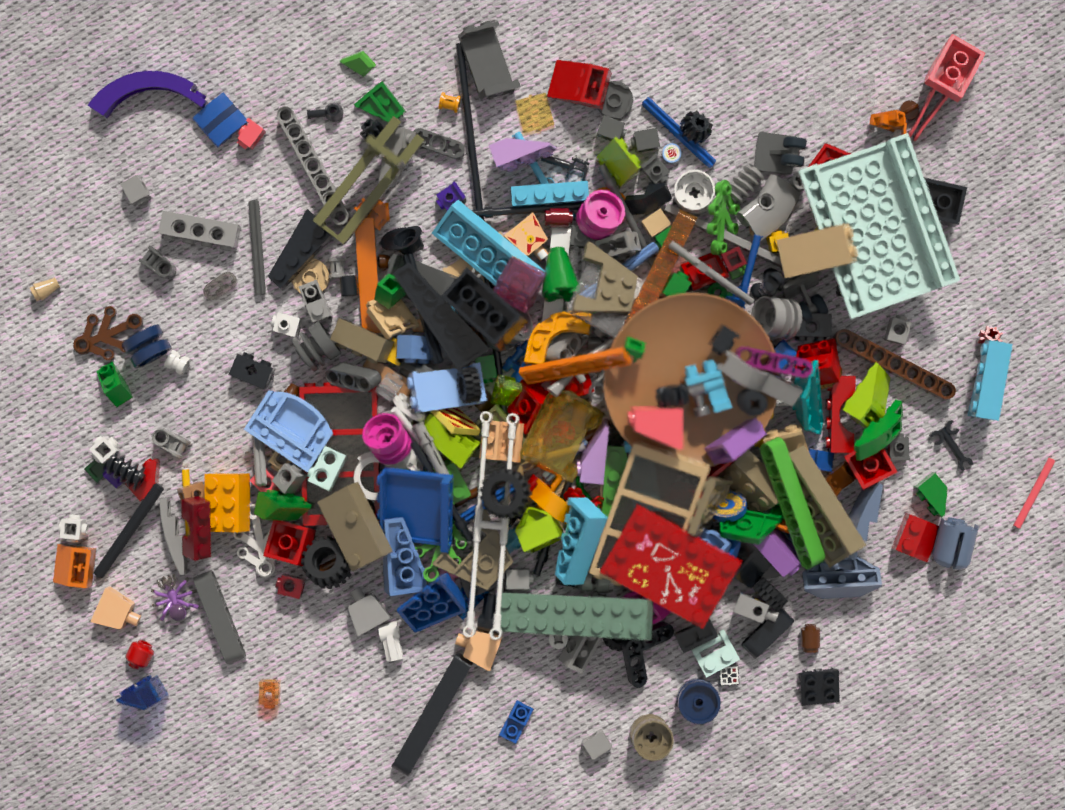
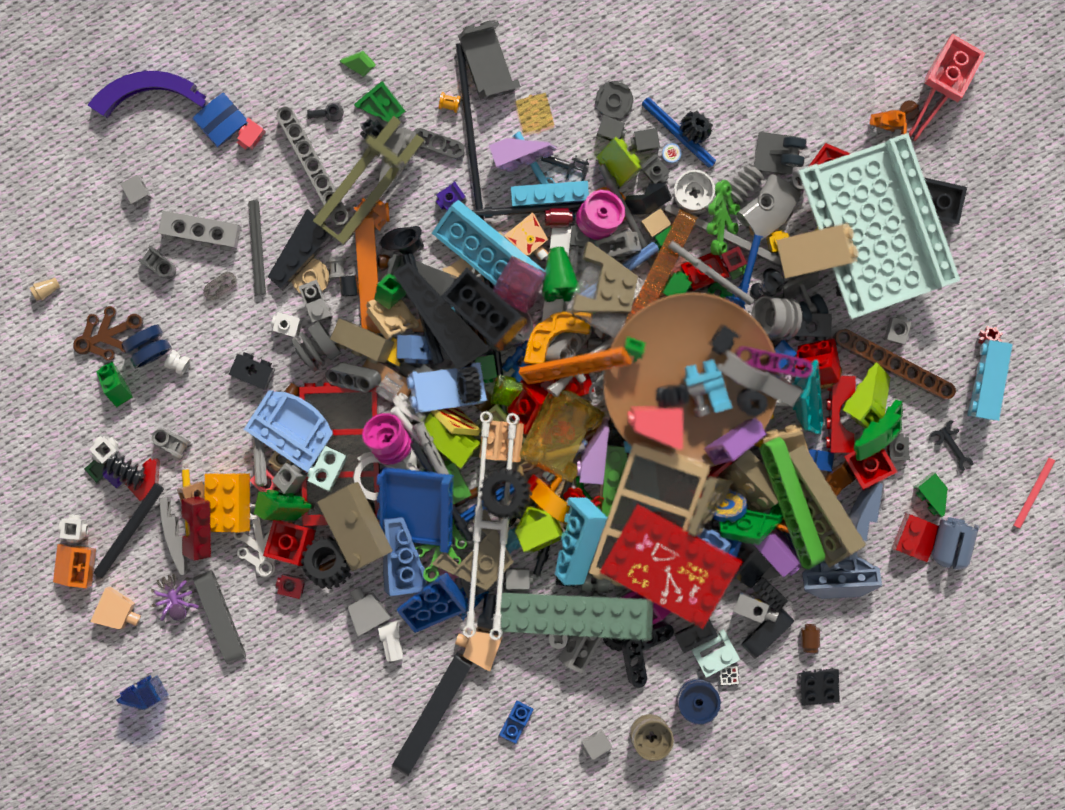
red head [125,639,154,670] -> none
clear orange brick [259,679,281,709] -> none
red slope [547,60,612,110] -> none

